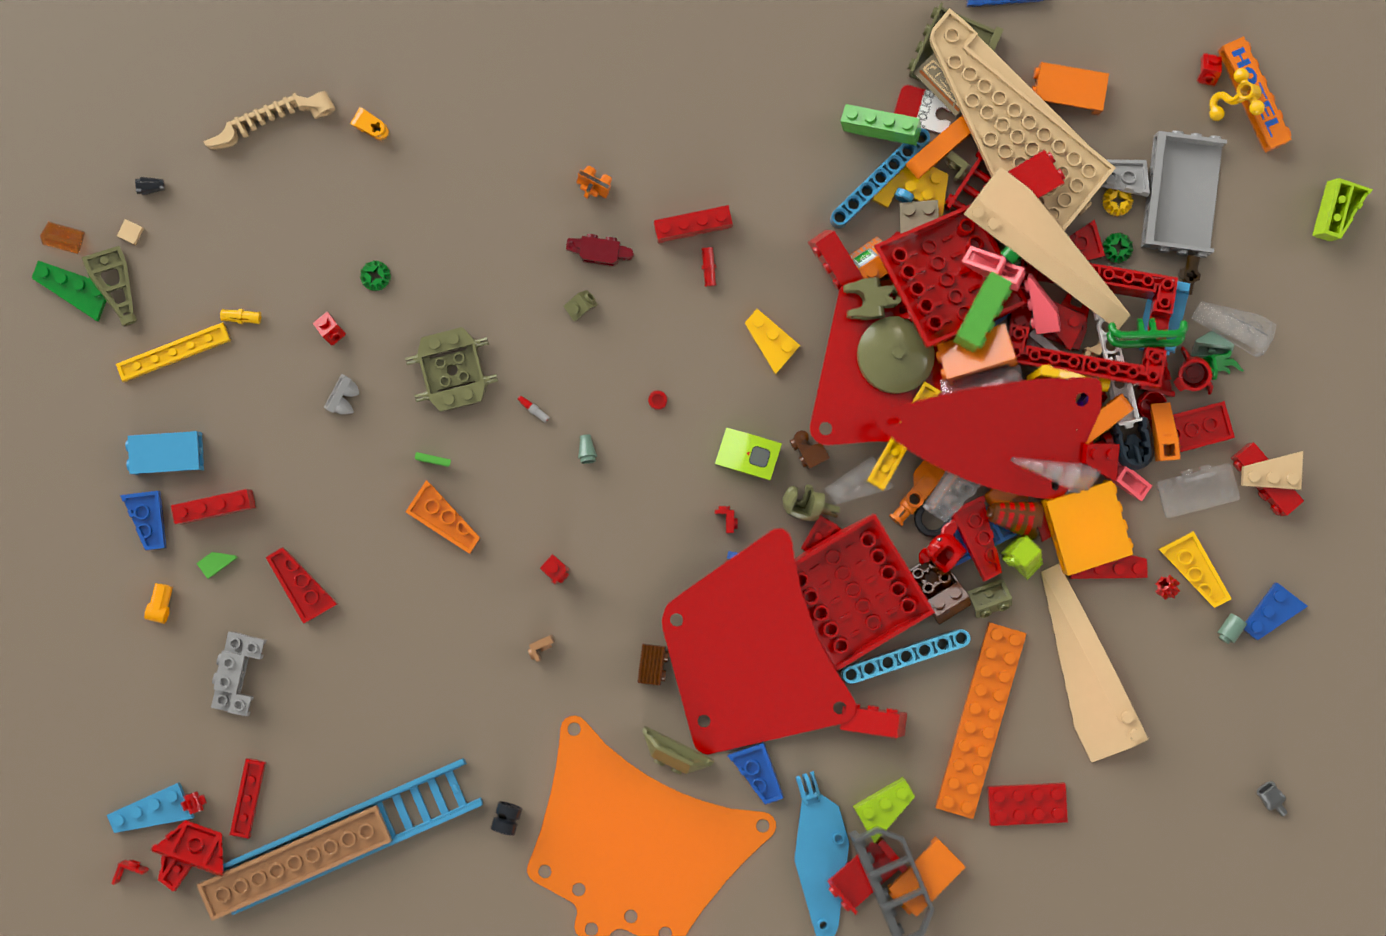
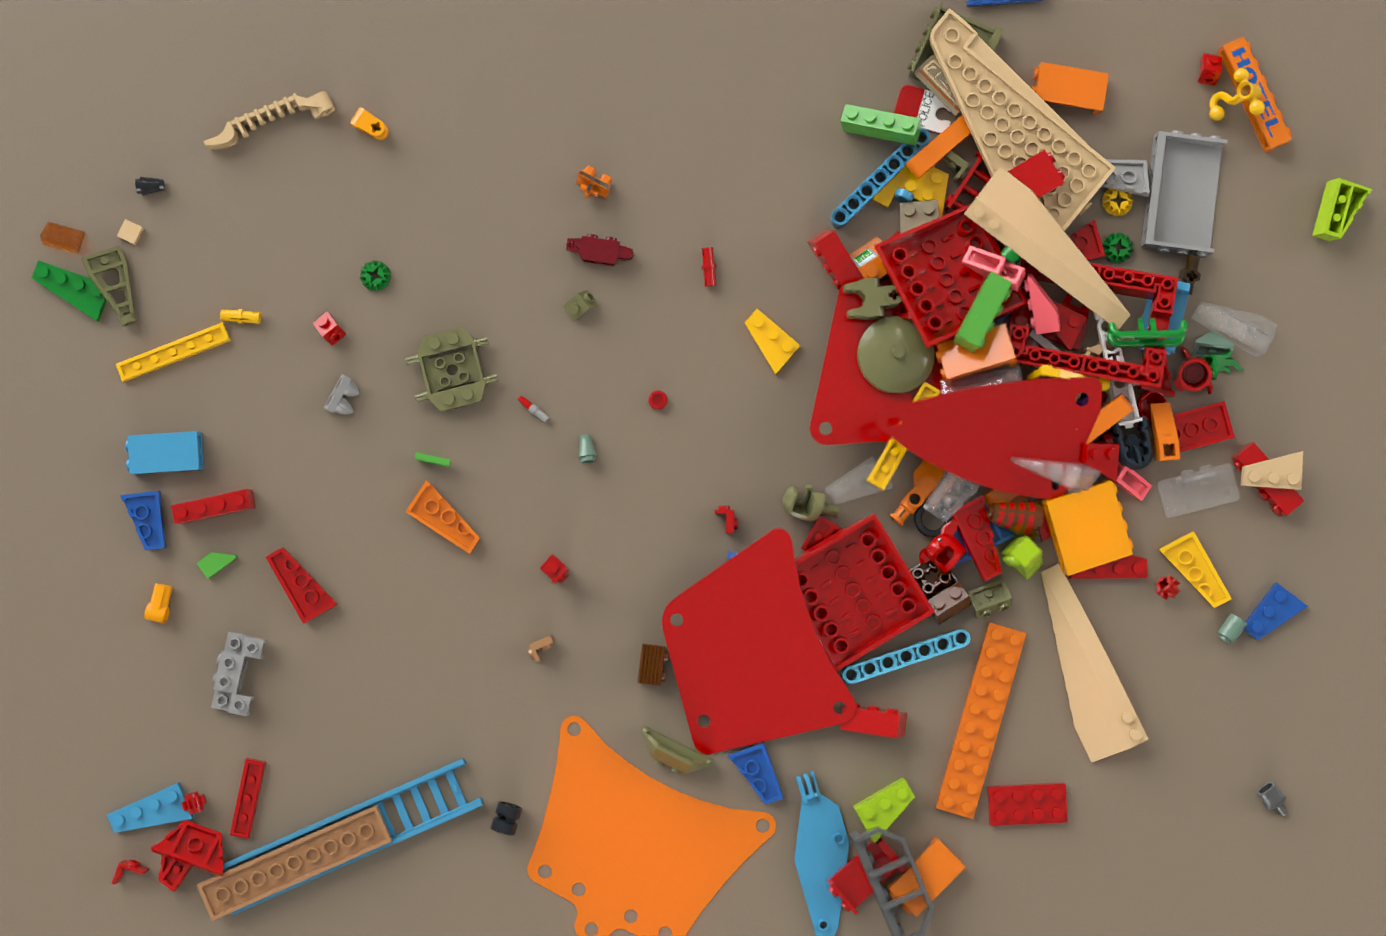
red brick [654,205,733,243] -> none
lime slope [715,428,782,481] -> none
reddish brown brick [790,430,830,470] -> none

